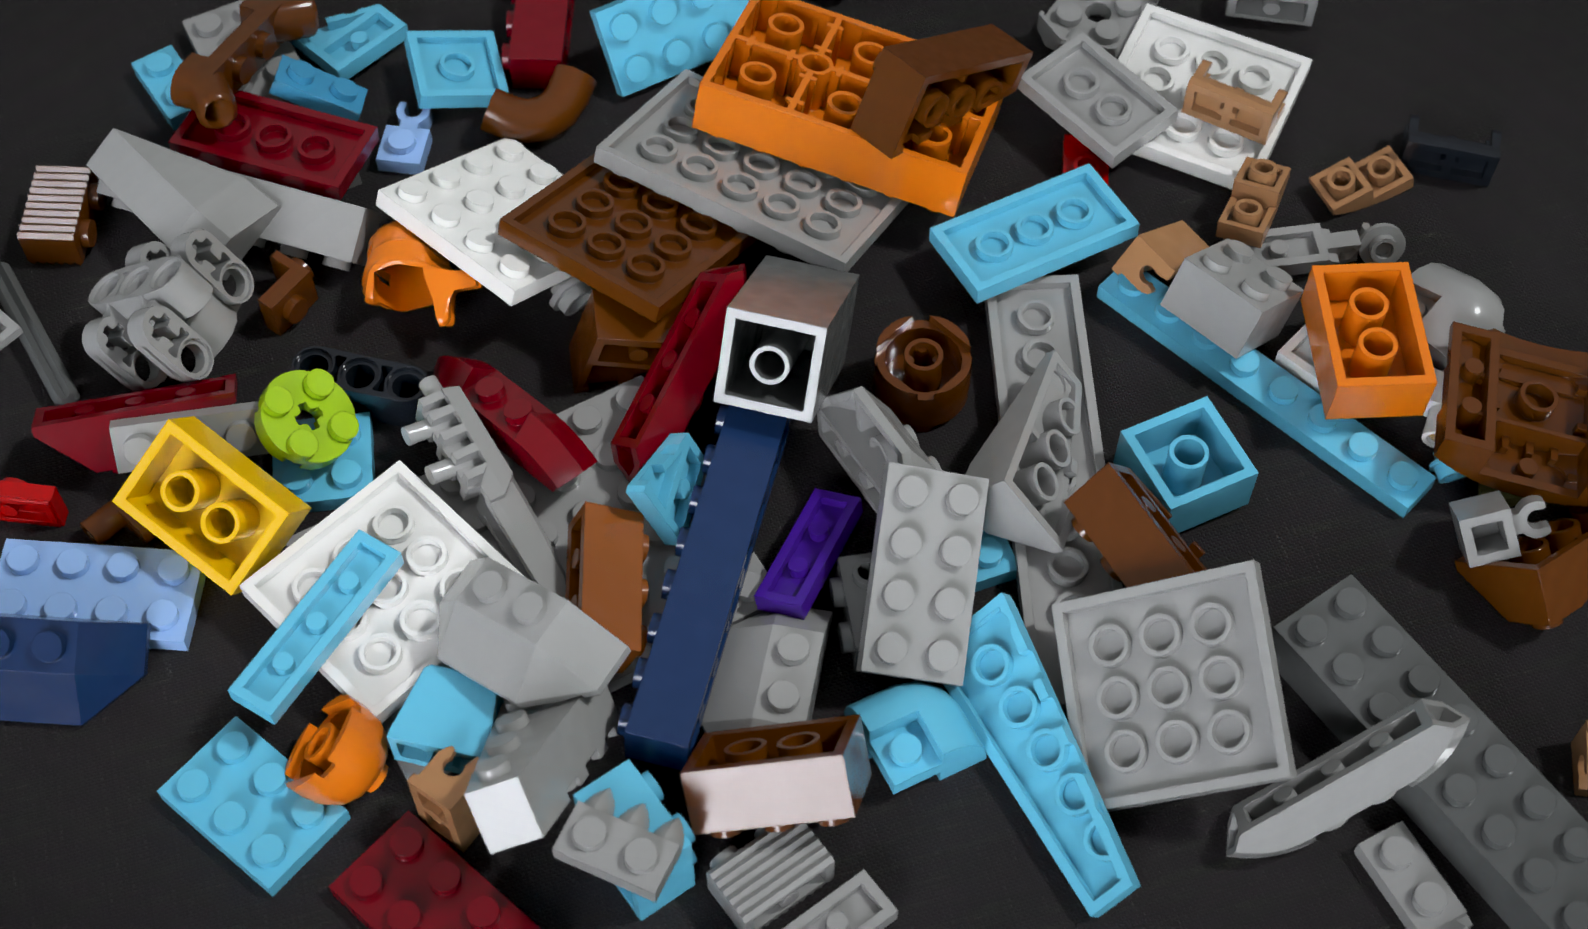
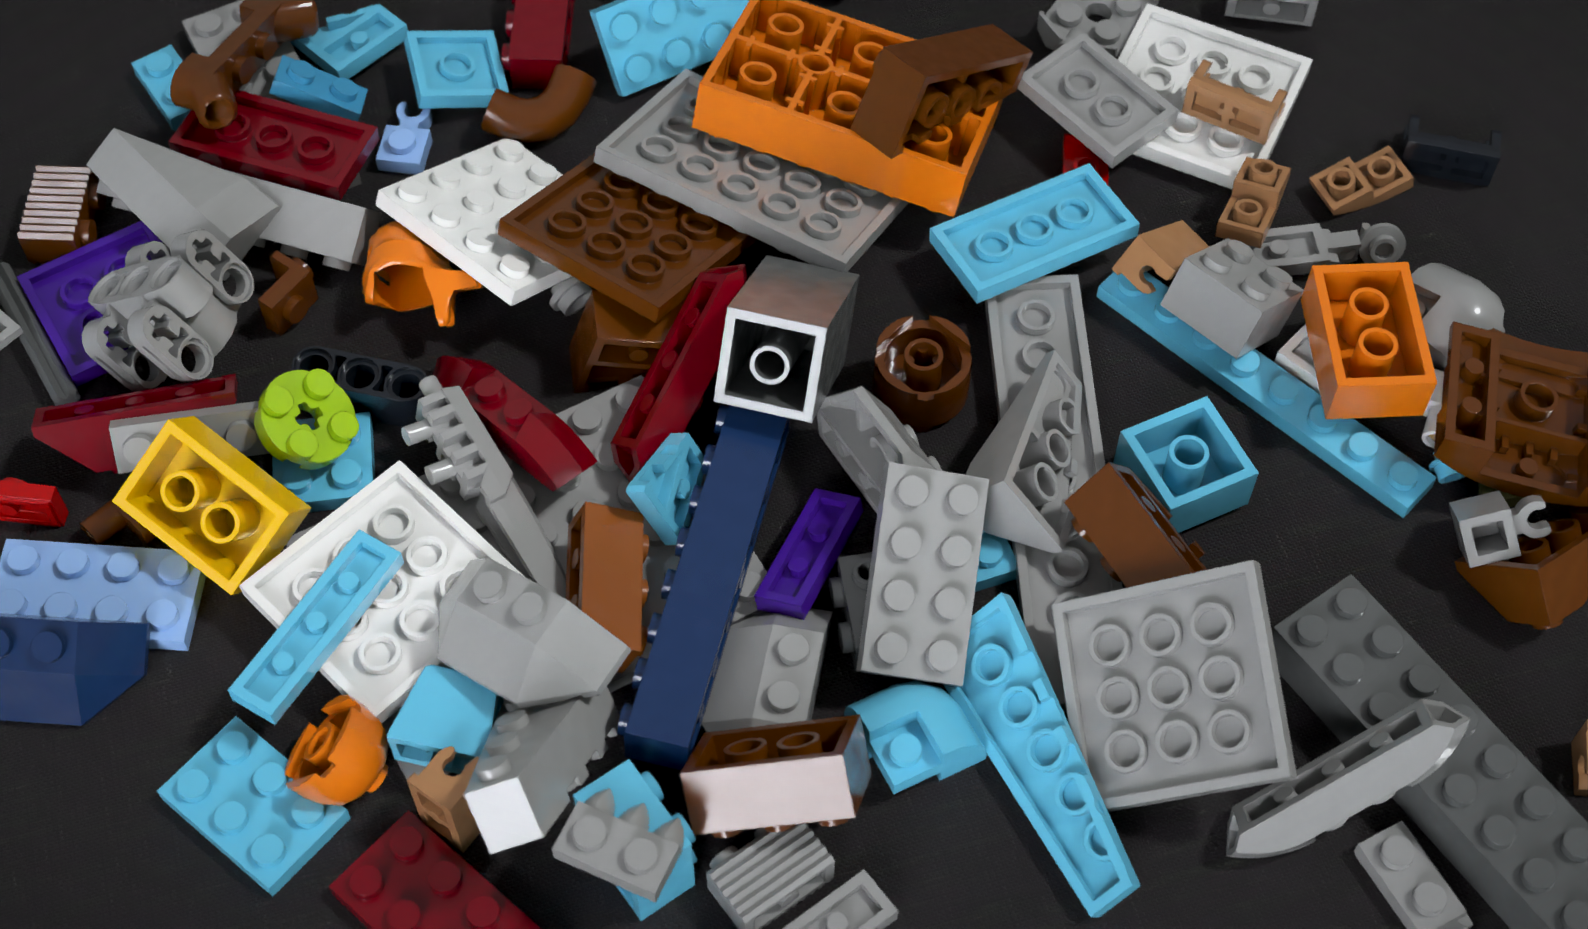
none -> dark purple plate [16,221,163,387]

